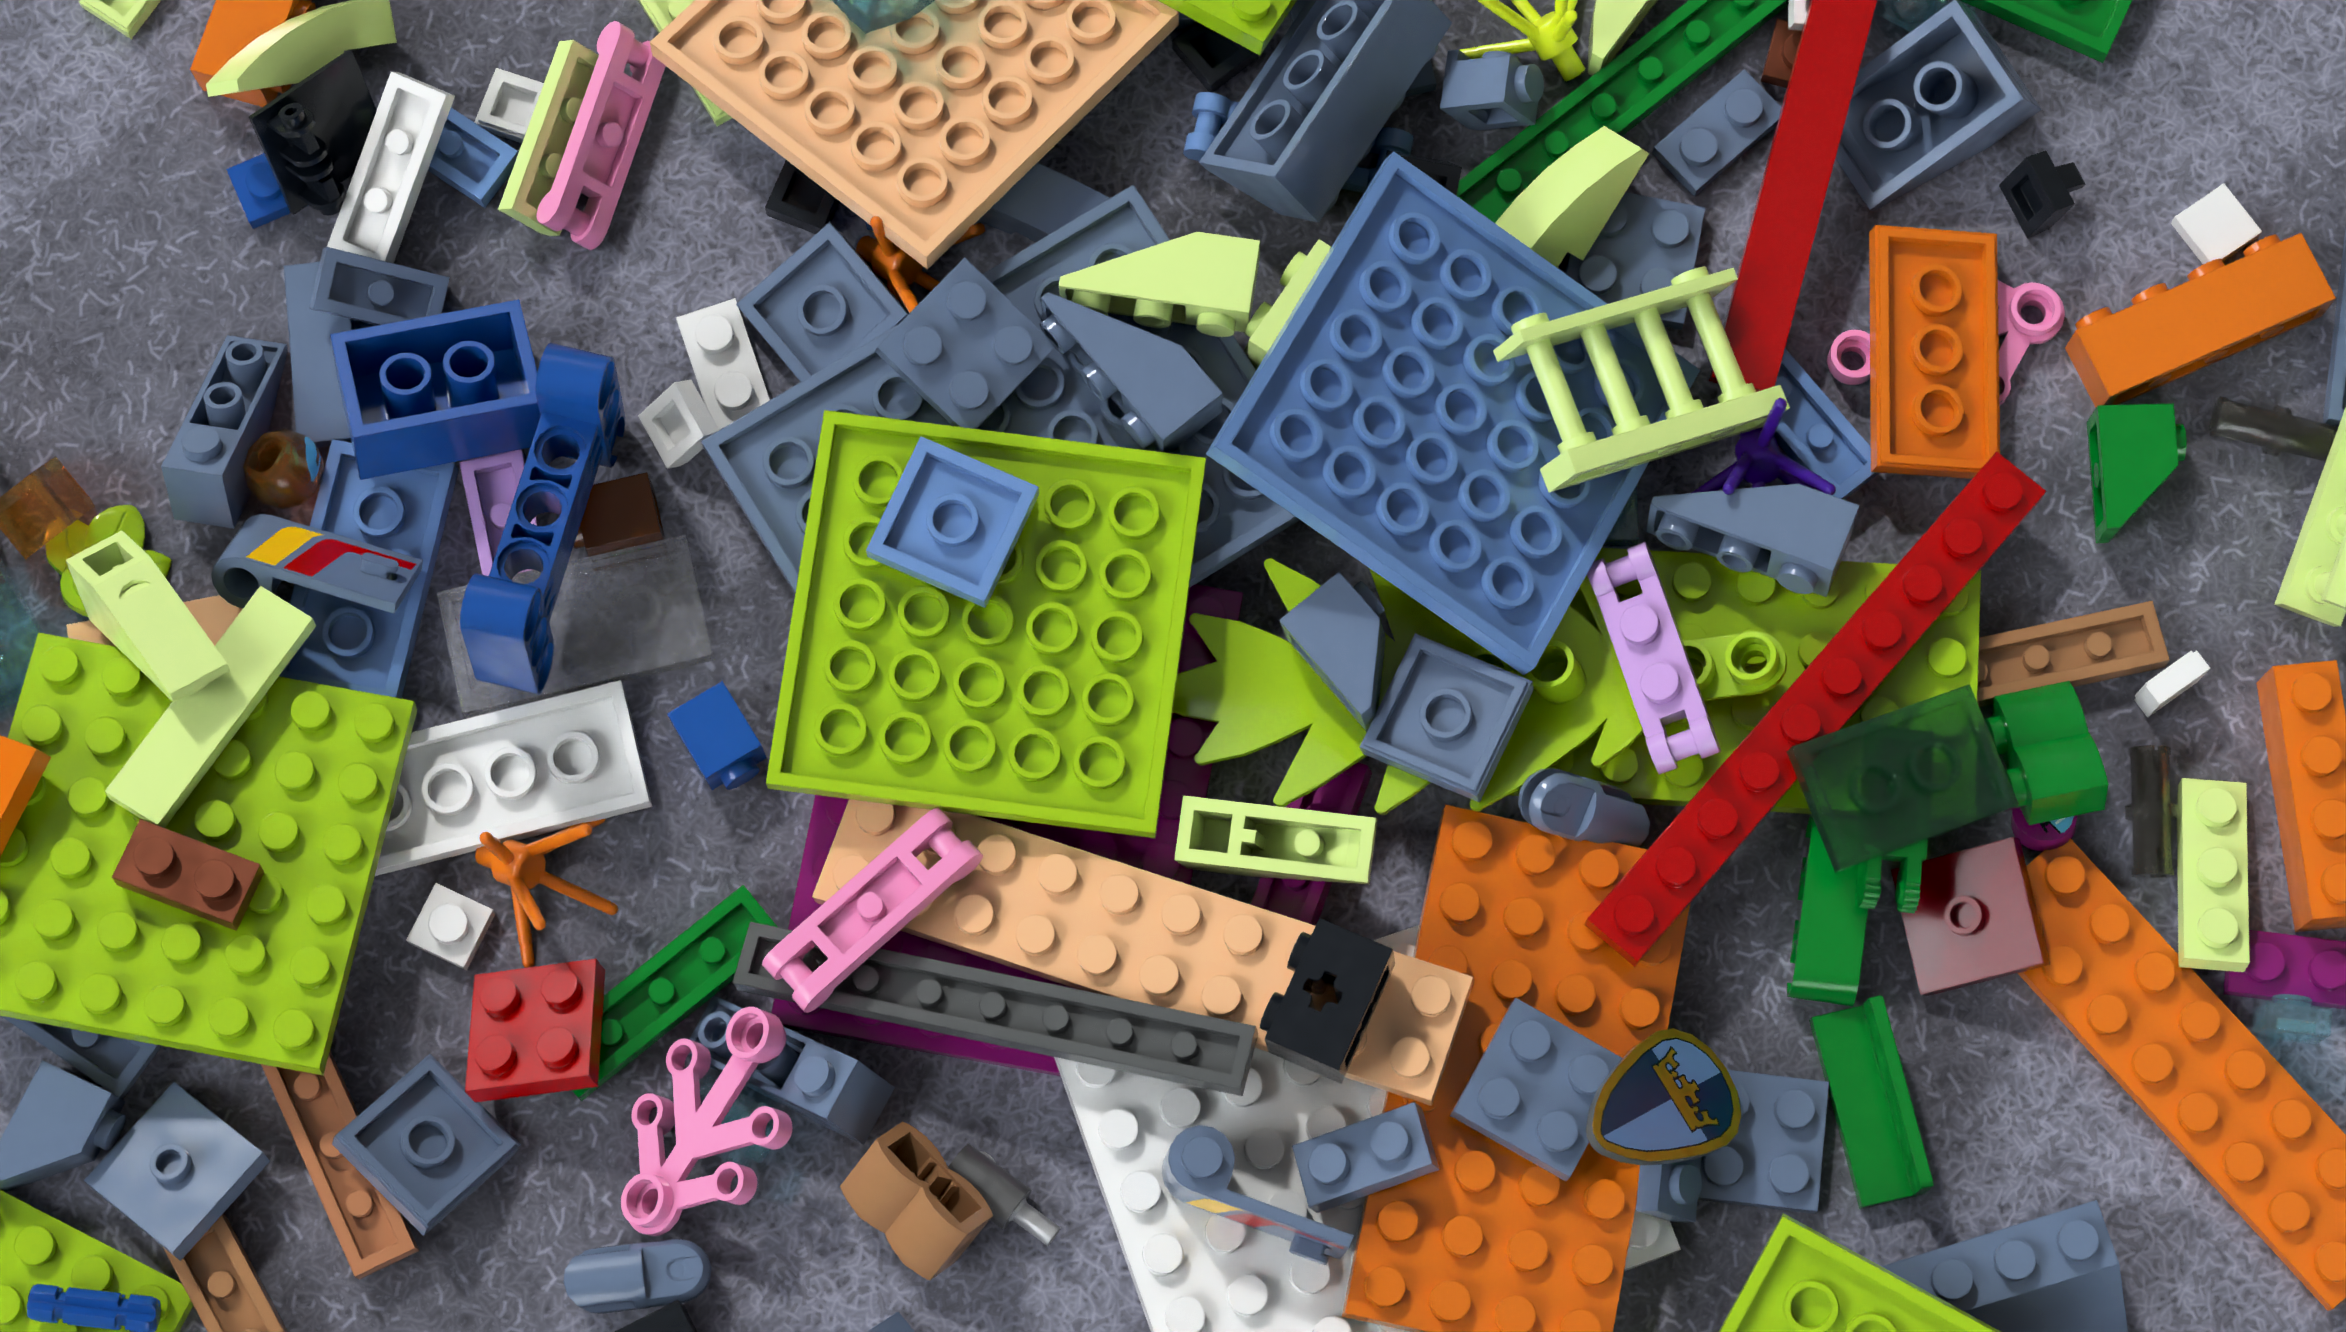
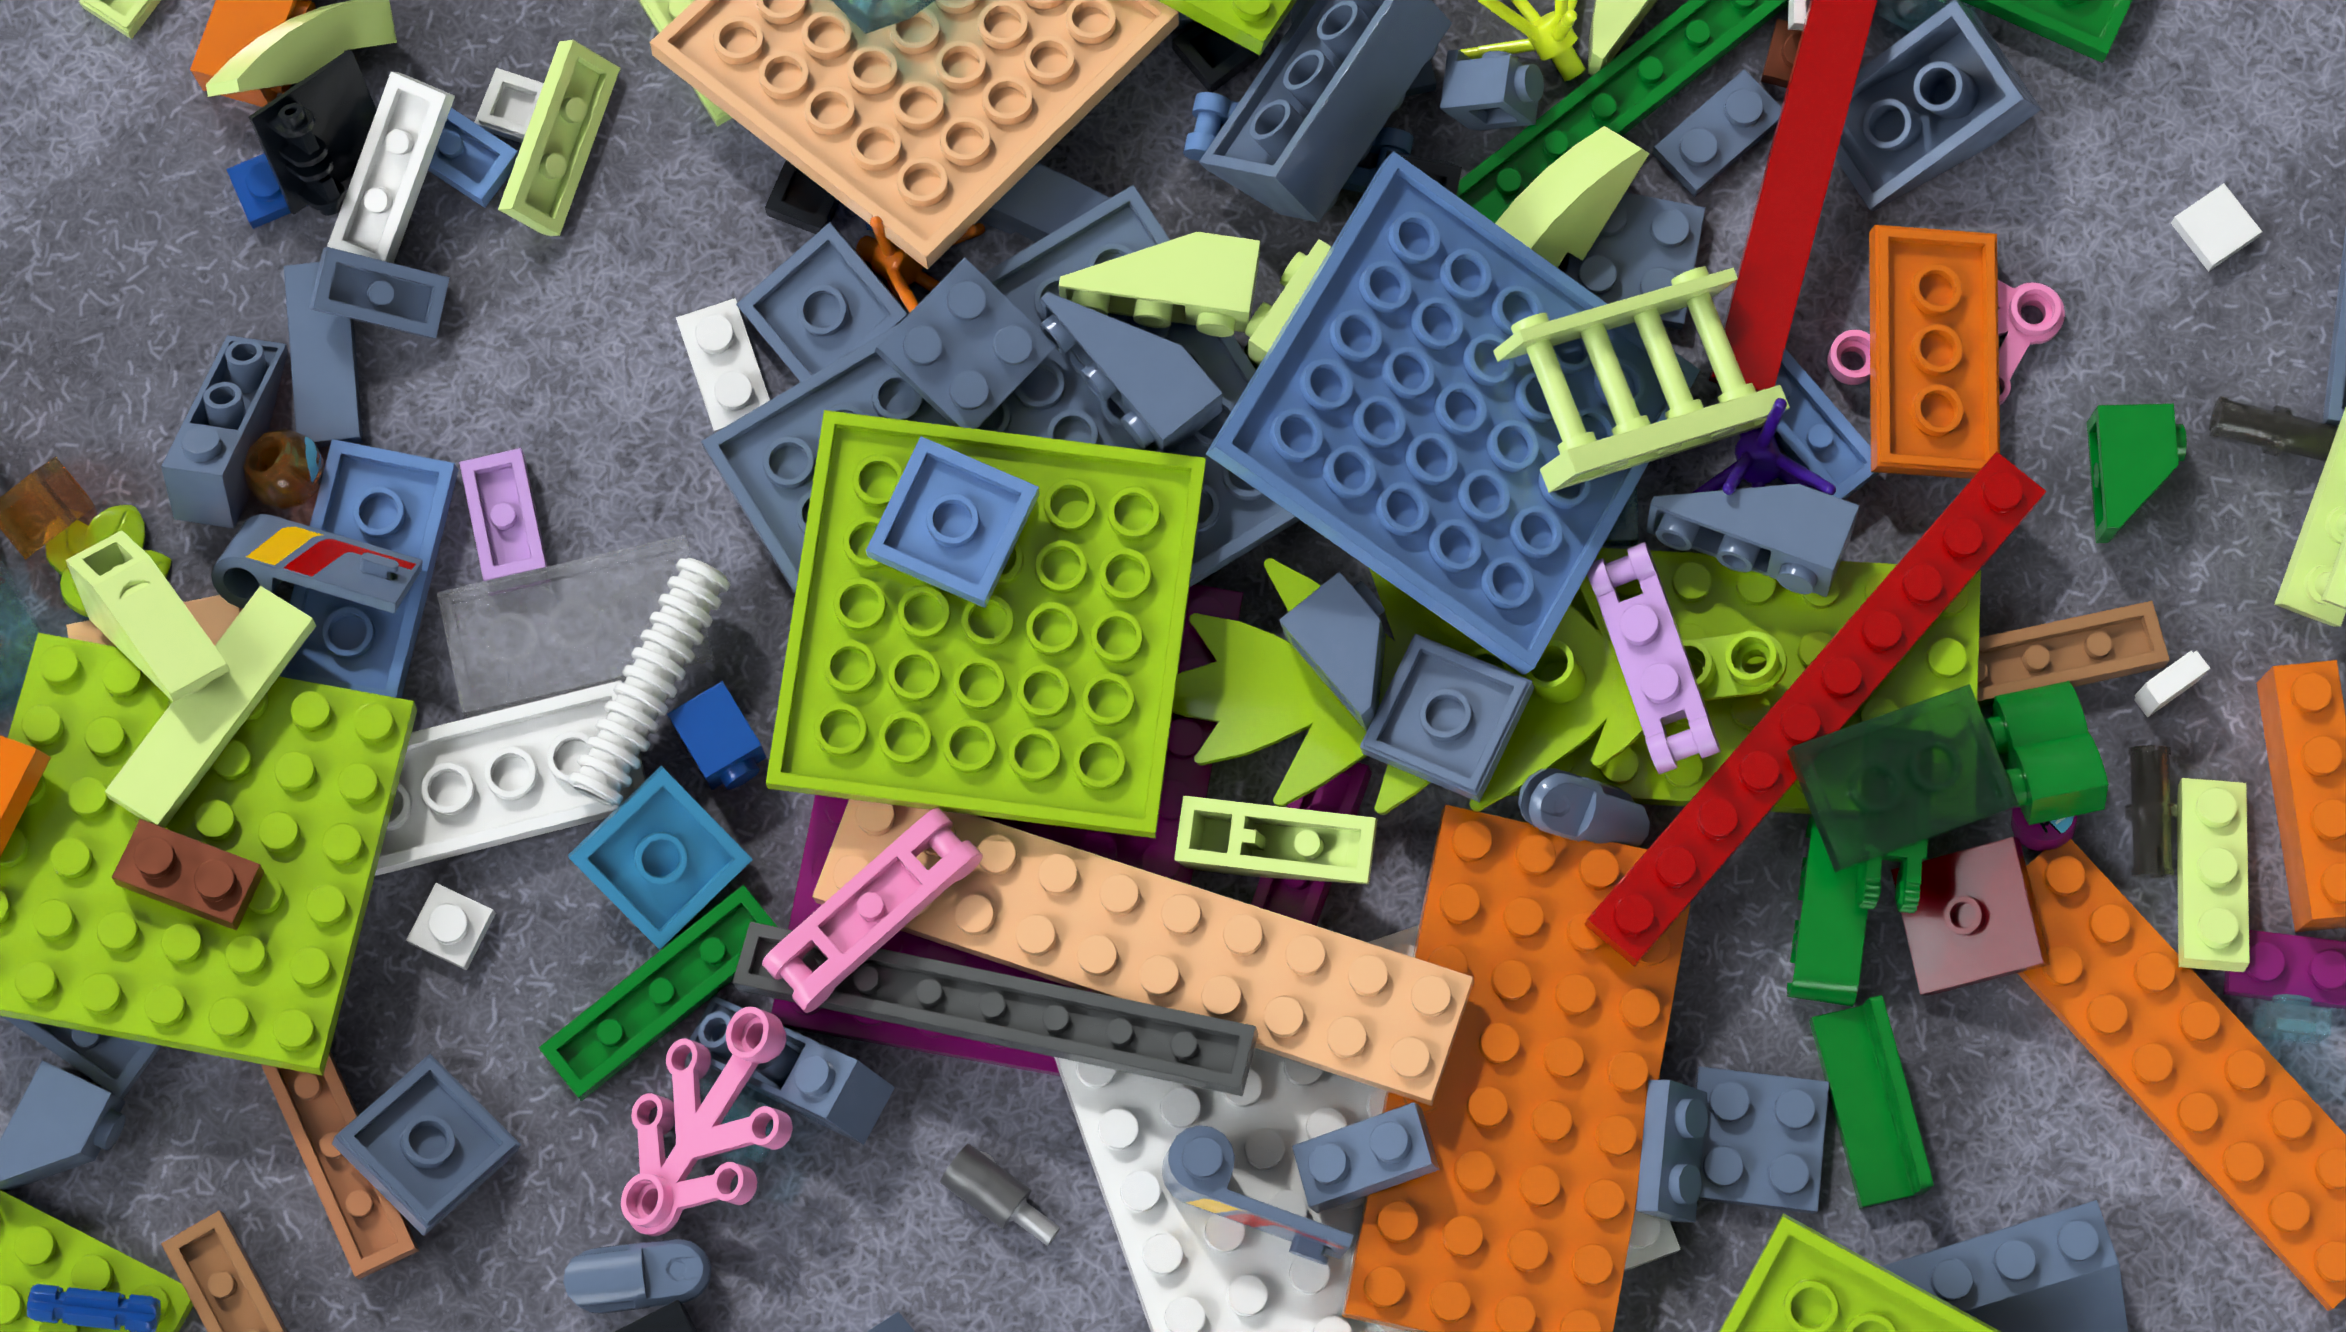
sand blue plate [84,1082,270,1261] -> none
blue brick [330,299,540,480] -> none
blue beam [460,343,625,695] -> none
plate [465,958,605,1102] -> none
orange plant [475,818,618,968] -> none
bright pink plate [536,21,666,250] -> none
reddish brown brick [574,472,667,564] -> none
white plate [638,380,719,469] -> none
medium nougat brick [840,1122,993,1280] -> none
black brick [1260,918,1395,1084] -> none
sand blue plate [1450,998,1622,1181] -> none
shield [1586,1028,1741,1166] -> none
black tile [1999,151,2086,238] -> none
orange brick [2065,233,2336,407] -> none
none -> white piece [568,558,731,806]
none -> dark azure plate [568,765,753,950]

